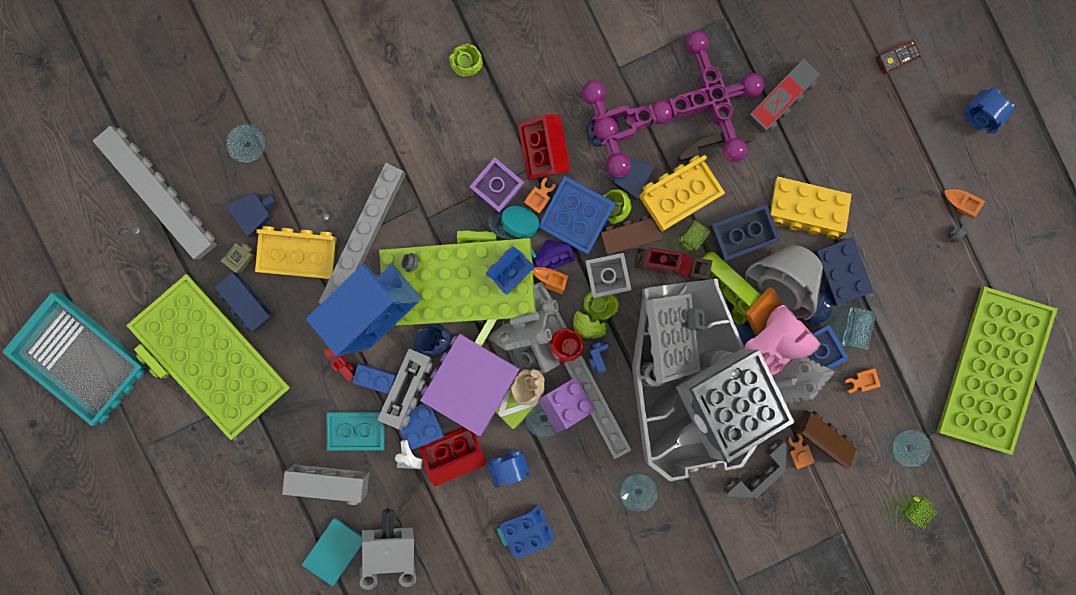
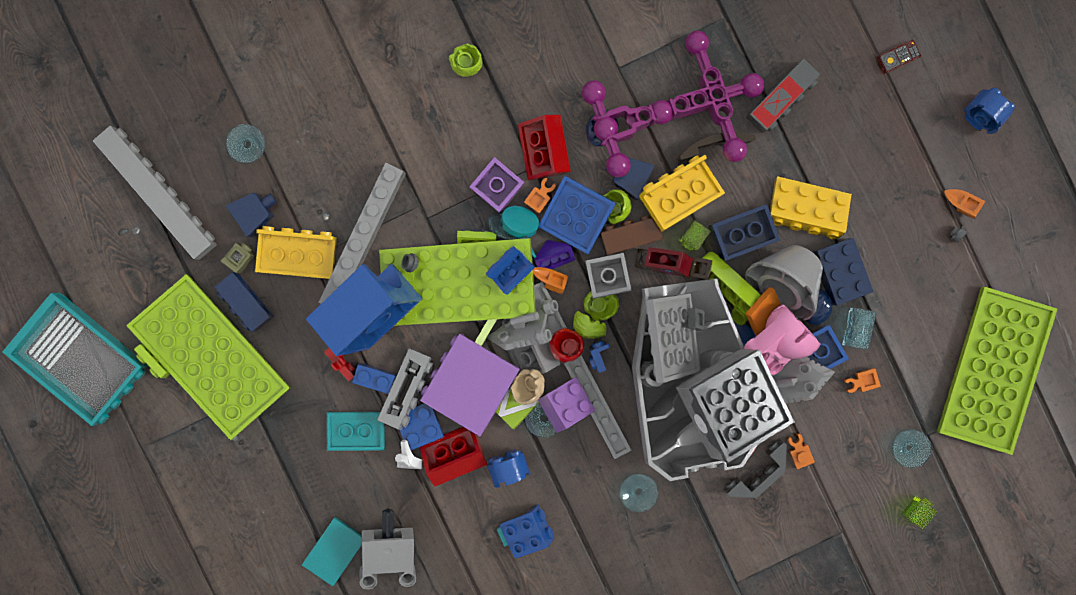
light grey brick [282,464,369,505] -> none
dark blue hair [414,324,451,357] -> none
reddish brown slope [792,410,857,470] -> none

